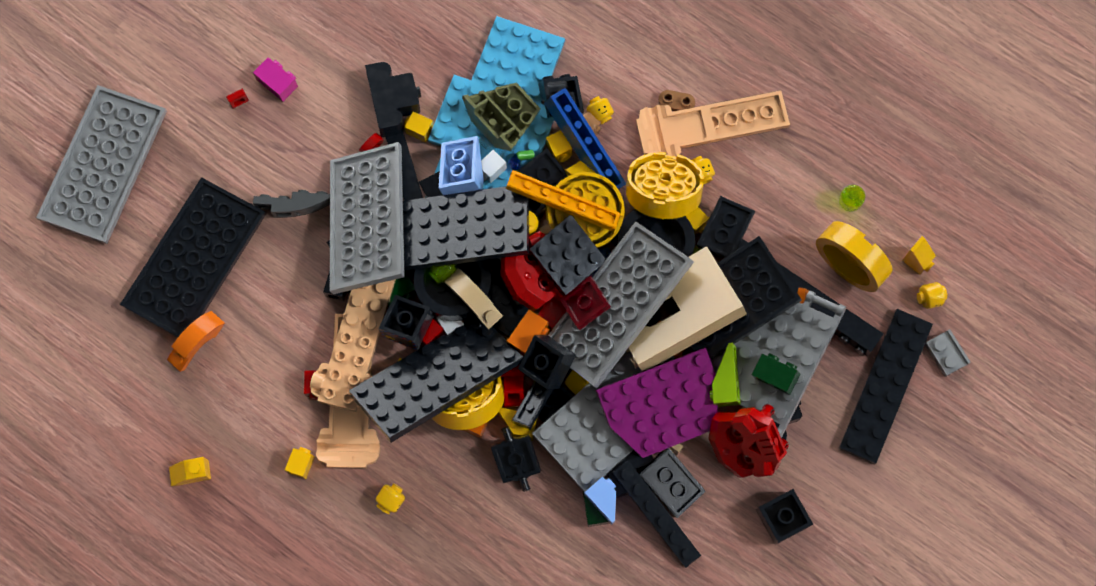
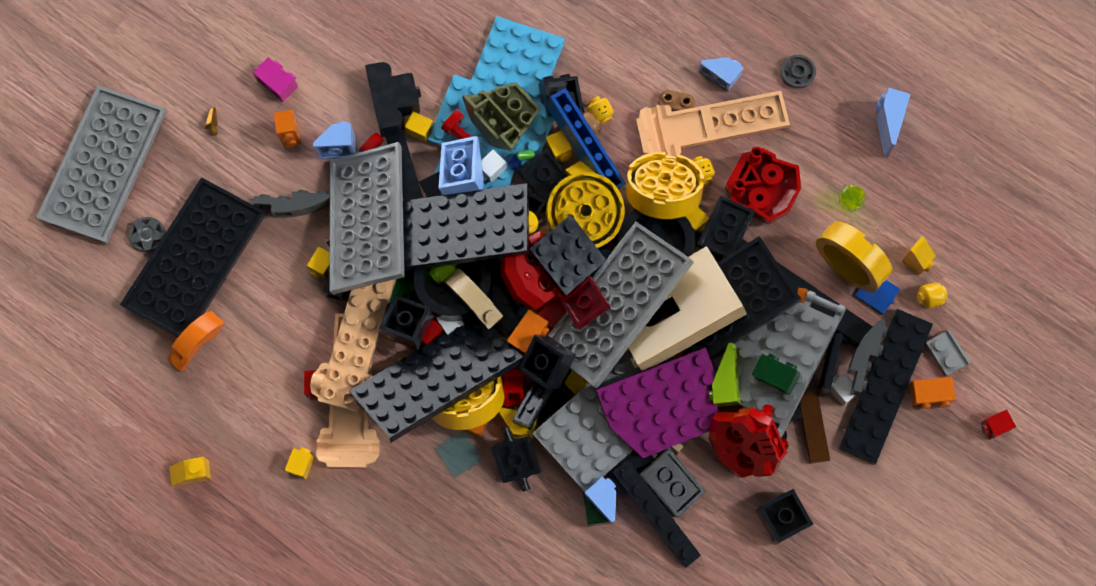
red tile [226,88,249,109] -> none
yellow head [375,483,405,514] -> none
light orange tile [505,170,621,232] -> none
none -> dark grey wheel [129,217,166,252]
none -> pearl gold bar [205,107,218,136]
none -> orange brick [274,110,302,148]
none -> yellow brick [307,246,330,279]
none -> light blue slope [313,122,356,159]
none -> clear light blue piece [437,431,483,478]
none -> red piece [441,109,471,140]
none -> light blue slope [699,57,743,91]
none -> red brick [725,146,801,225]
none -> dark grey wheel [781,55,816,88]
none -> reddish brown tile [799,374,830,464]
none -> black tile [818,332,843,397]
none -> white brick [830,373,855,406]
none -> dark grey slope [847,319,887,396]
none -> blue piece [855,280,900,315]
none -> light blue slope [875,88,911,158]
none -> orange brick [909,377,956,409]
none -> red brick [981,409,1016,440]

